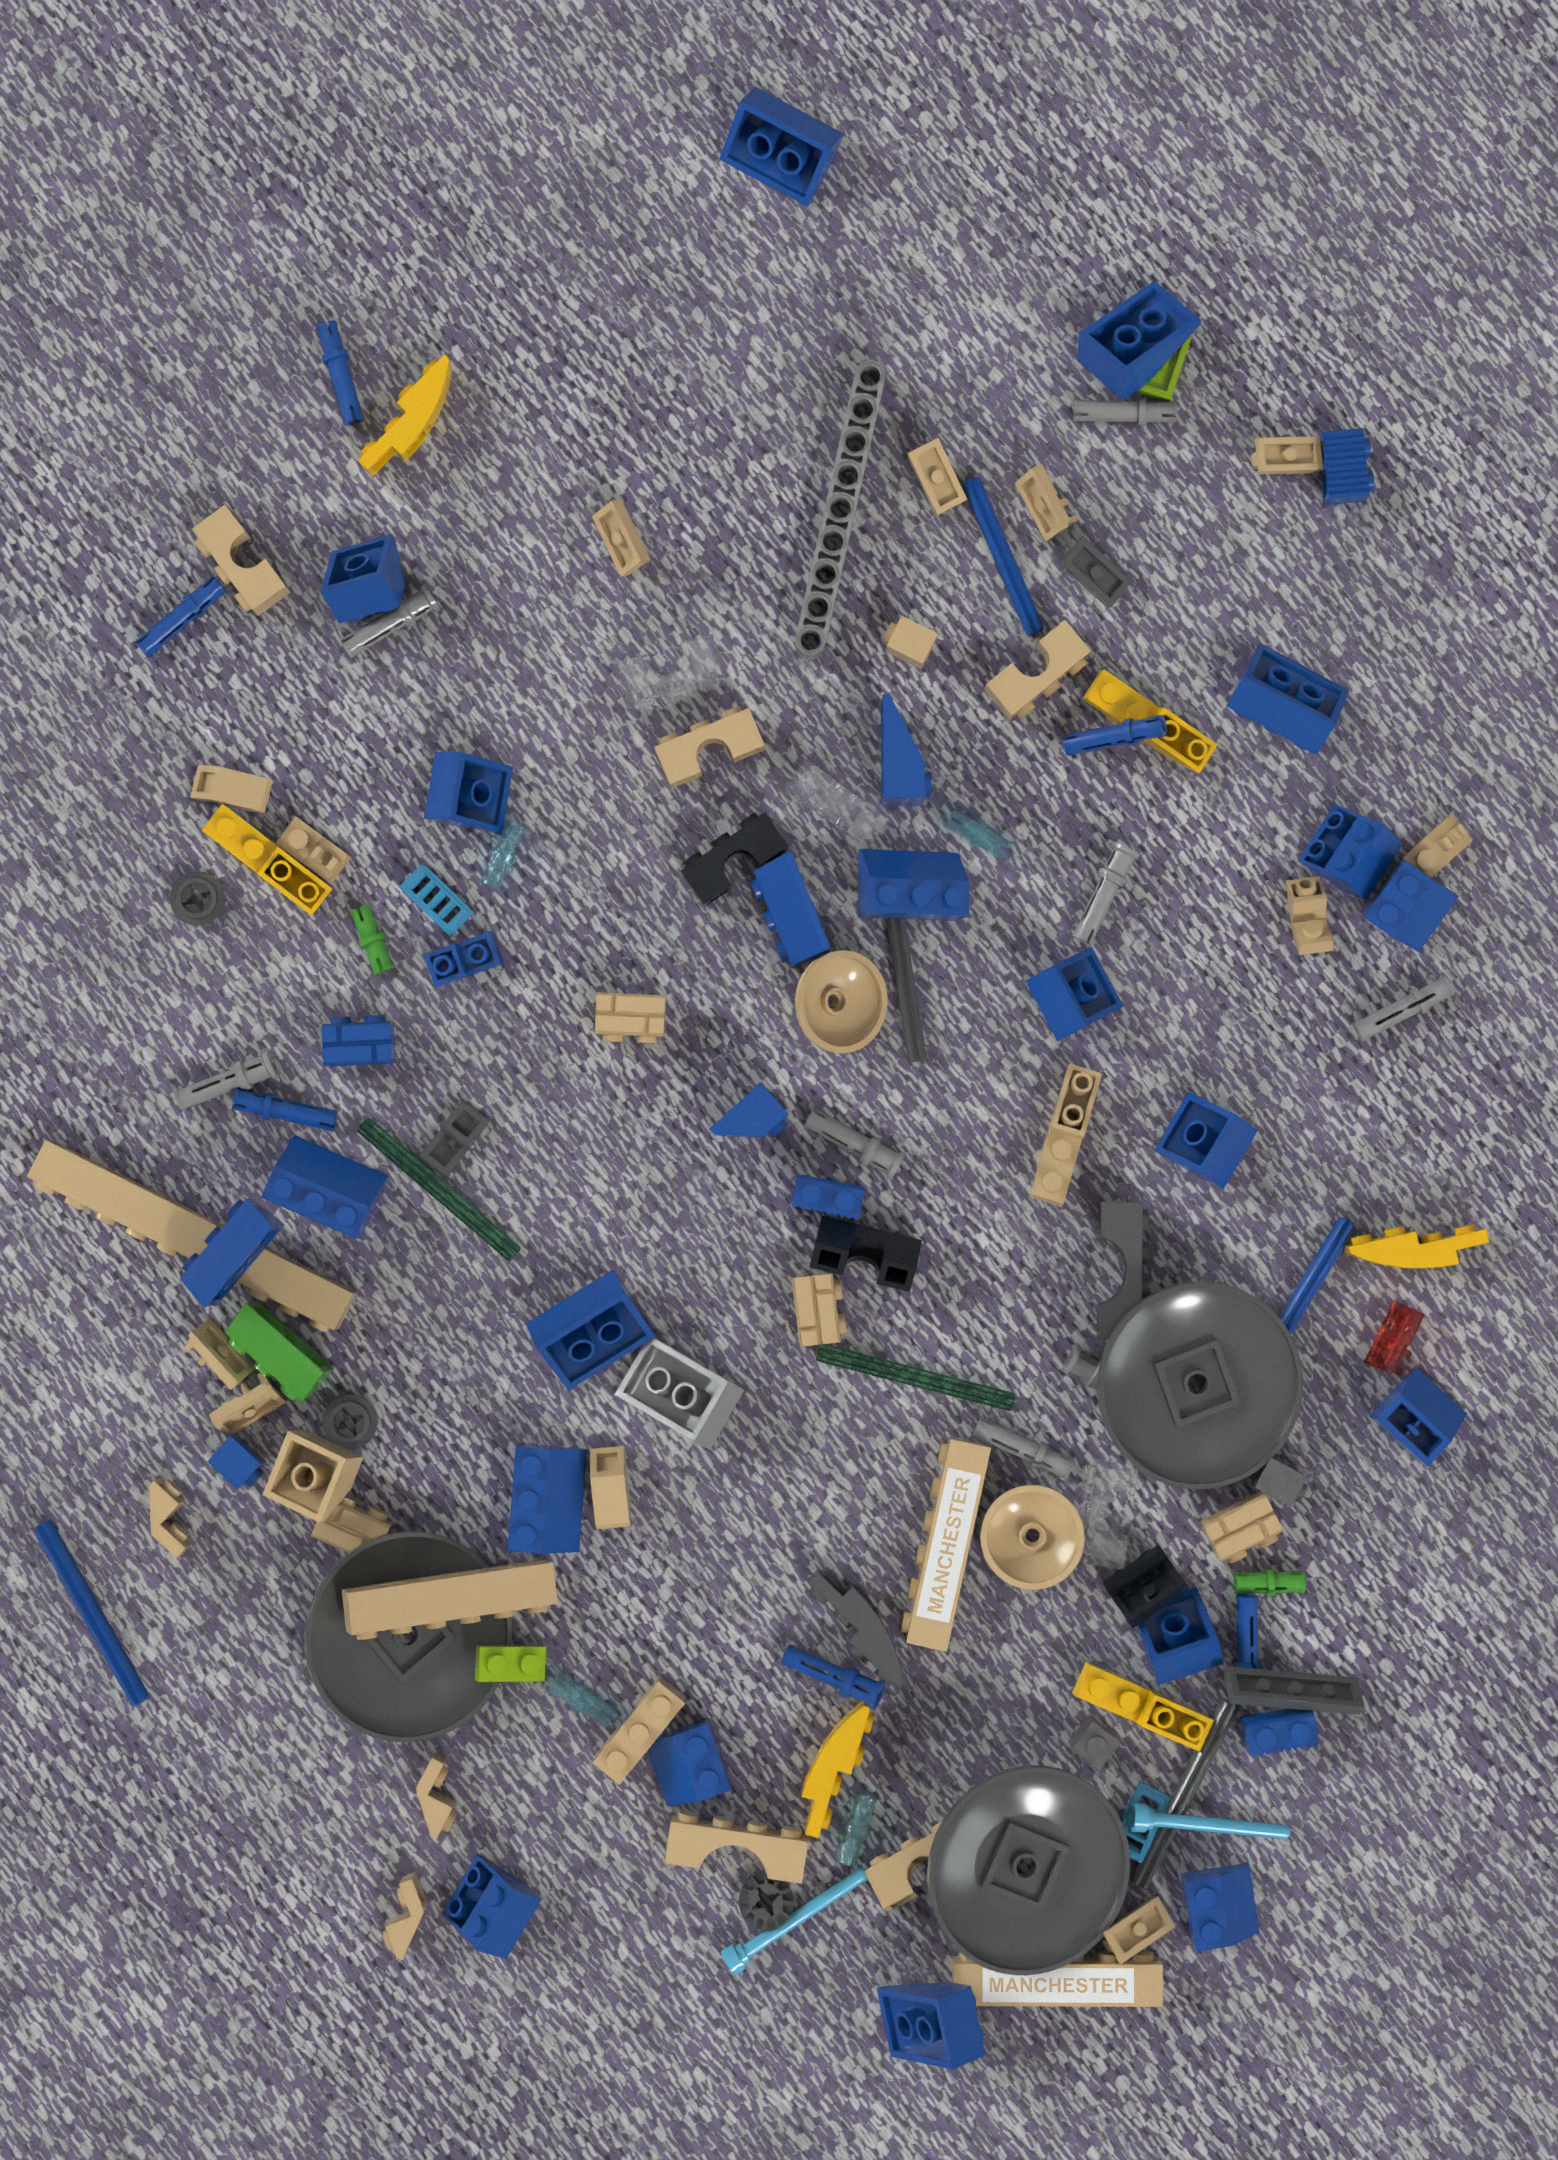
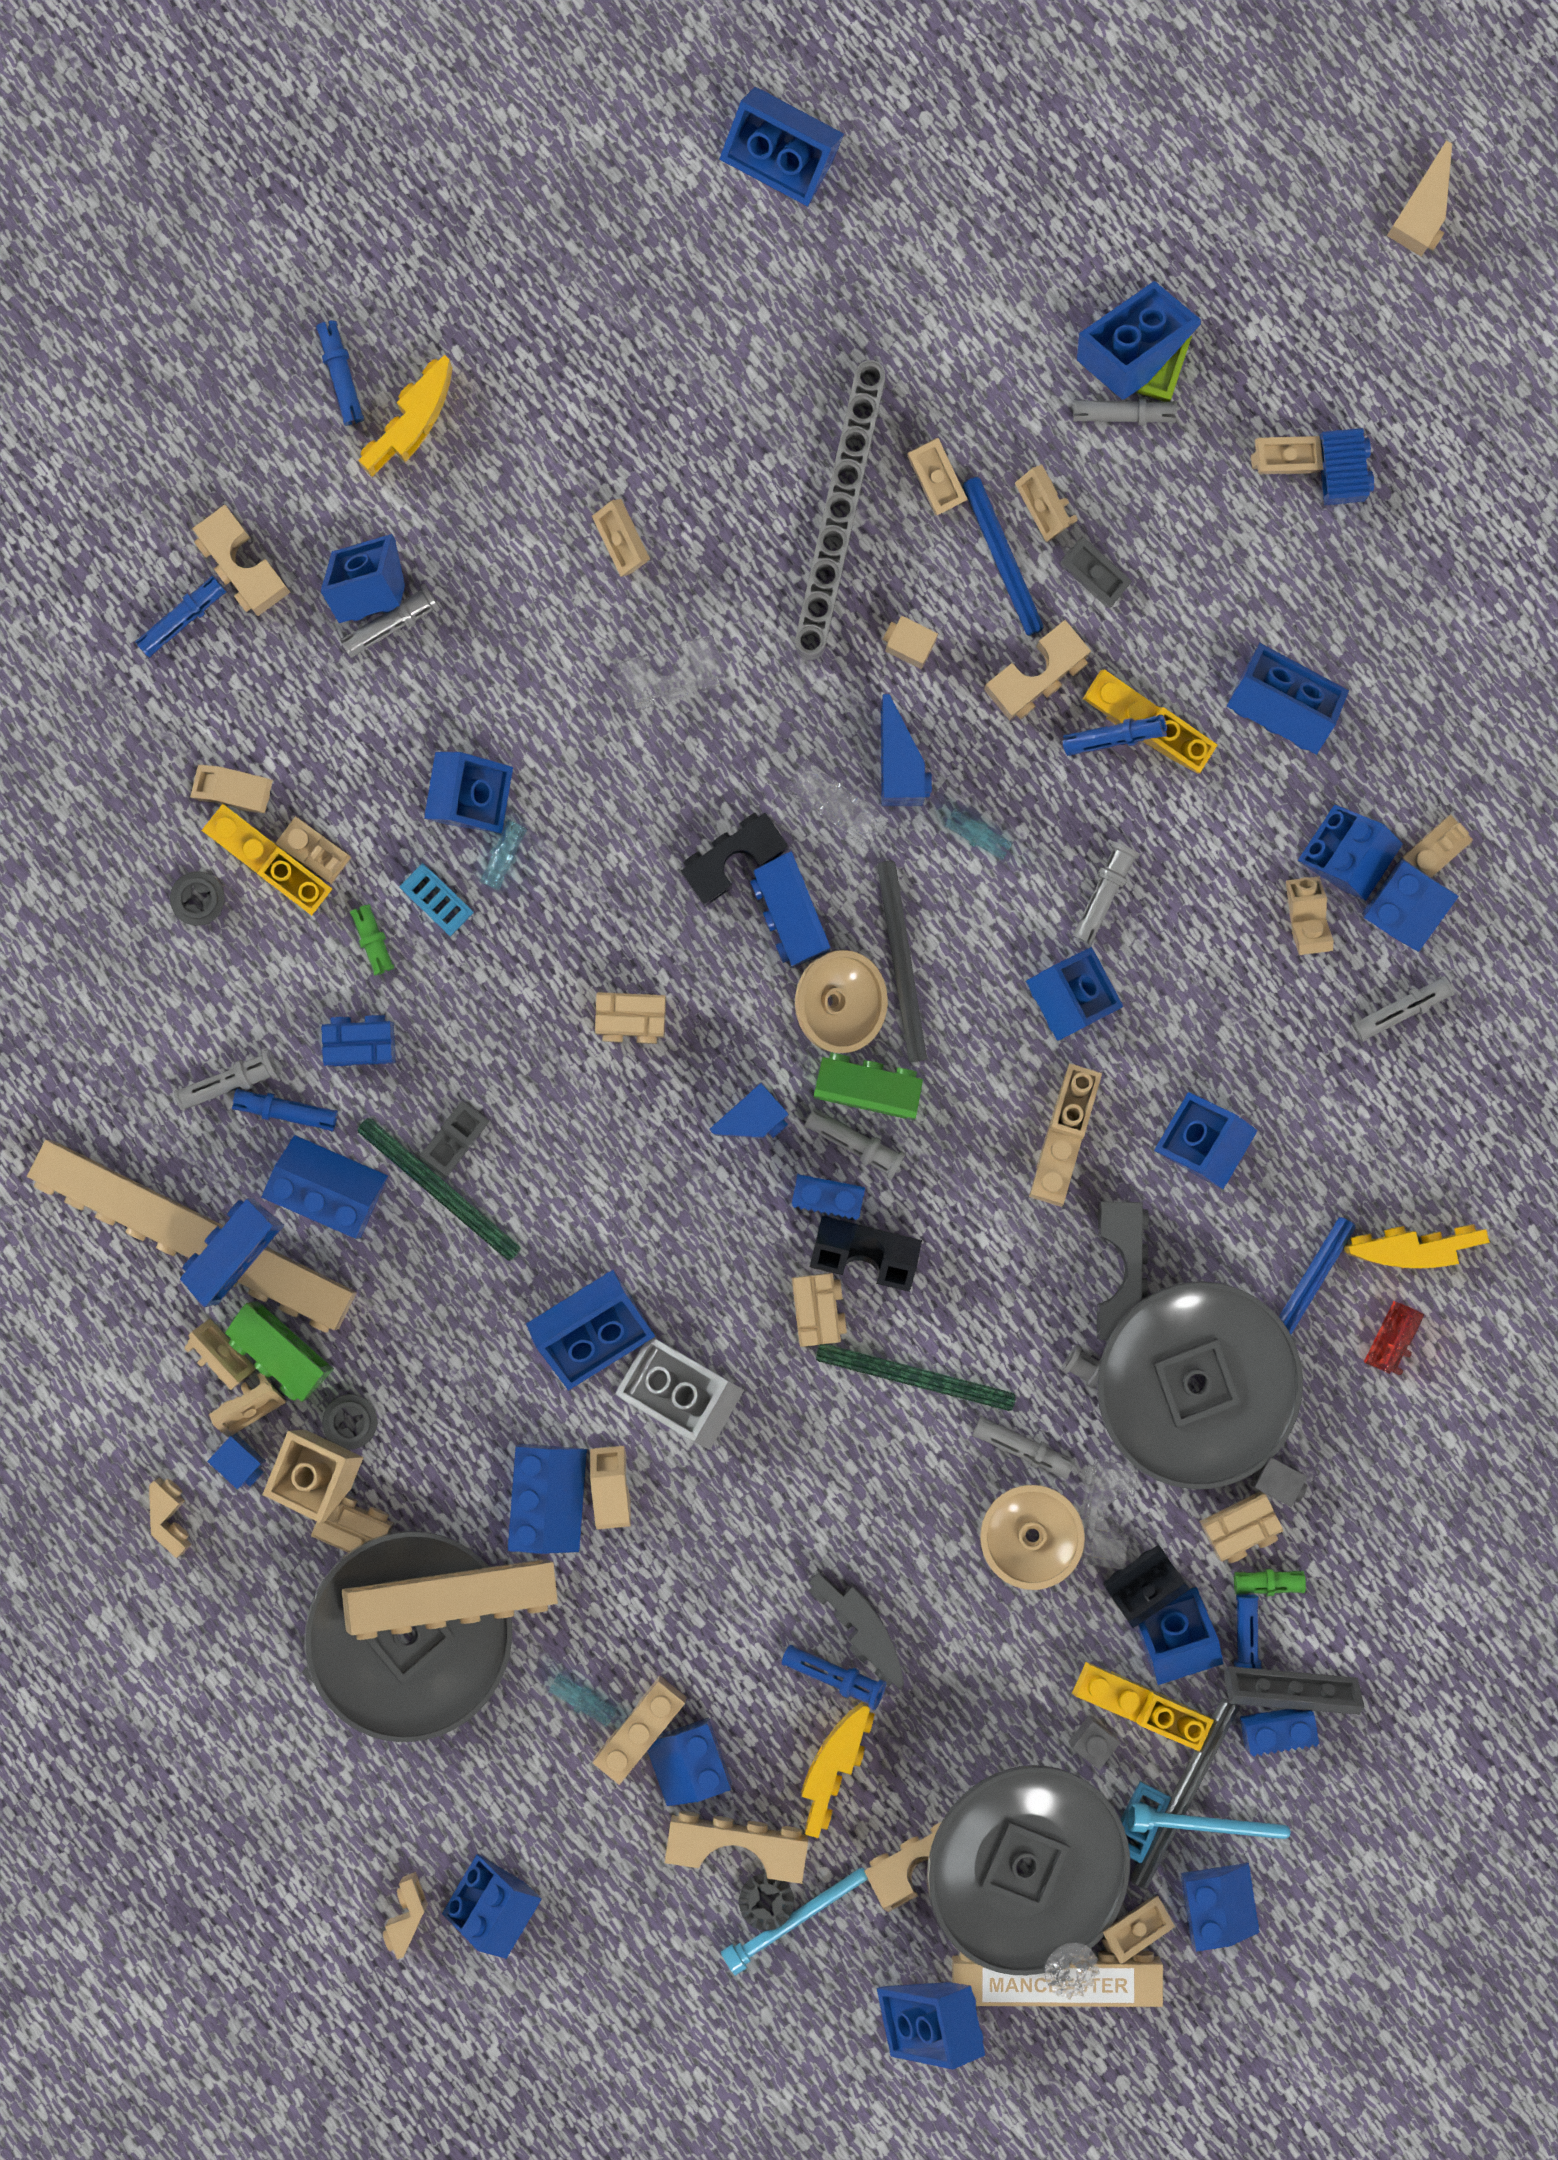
blue axle [34,1520,149,1706] -> none
tan slope [416,1752,458,1839] -> none
blue slope [424,931,504,987] -> none
lime plate [474,1645,546,1682] -> none
tan arch [654,706,765,789] -> none
clear light blue pin [834,1792,878,1867] -> none
blue slope [858,849,969,921] -> none
brick [900,1436,991,1652] -> none
blue slope [1369,1366,1467,1467] -> none
none -> bright green slope [813,1052,923,1120]
none -> clear gear [1045,1942,1100,2000]
none -> tan slope [1387,140,1452,257]

